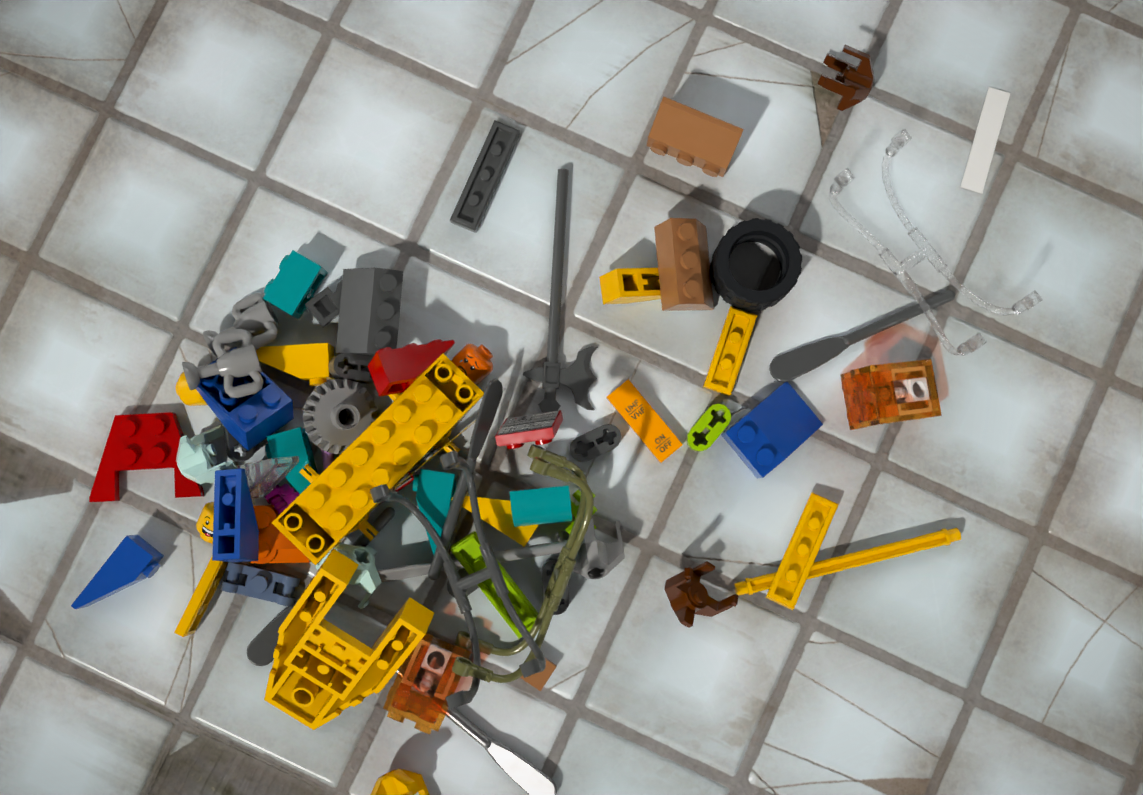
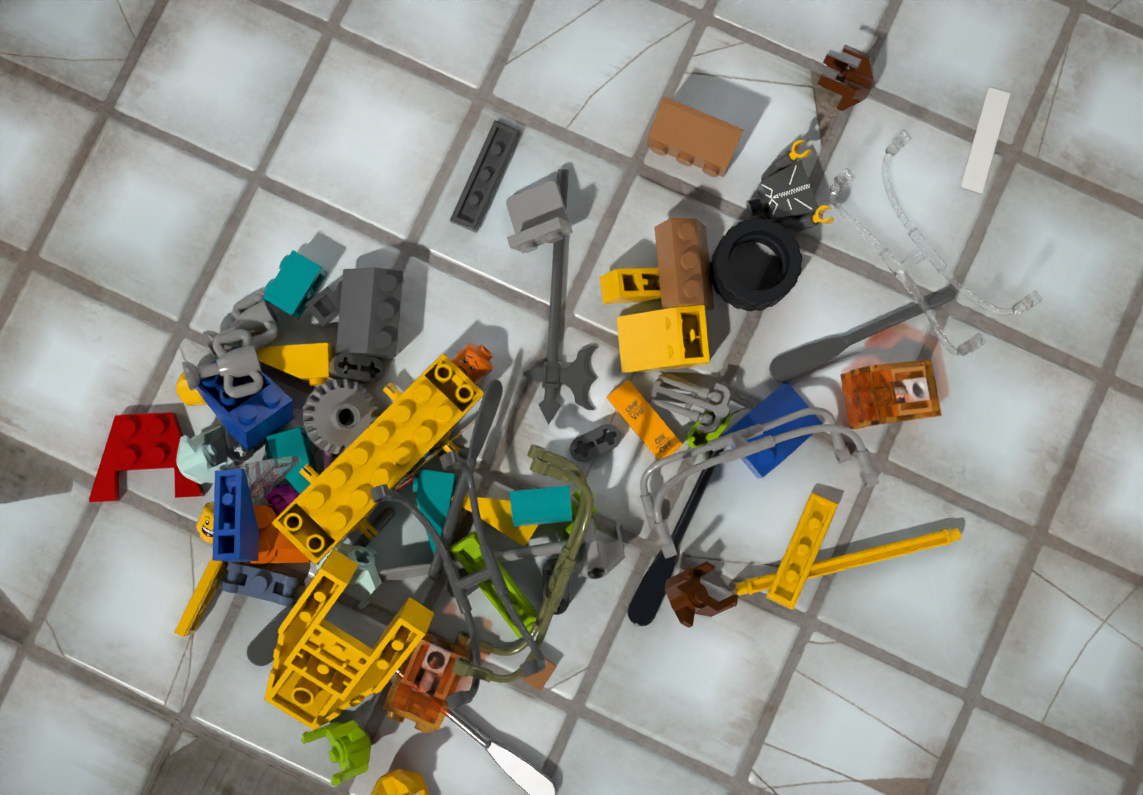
blue slope [71,535,164,609] -> none
red slope [367,339,455,397] -> none
tile [495,410,563,449] -> none
yellow tile [703,306,757,396] -> none
none -> lime piece [301,720,371,786]
none -> light grey bracket [506,180,573,253]
none -> yellow slope [617,305,710,373]
none -> black piece [627,448,725,626]
none -> light grey bar [640,407,879,559]
none -> light grey piece [649,375,731,433]
none -> dark grey torso [746,140,834,232]

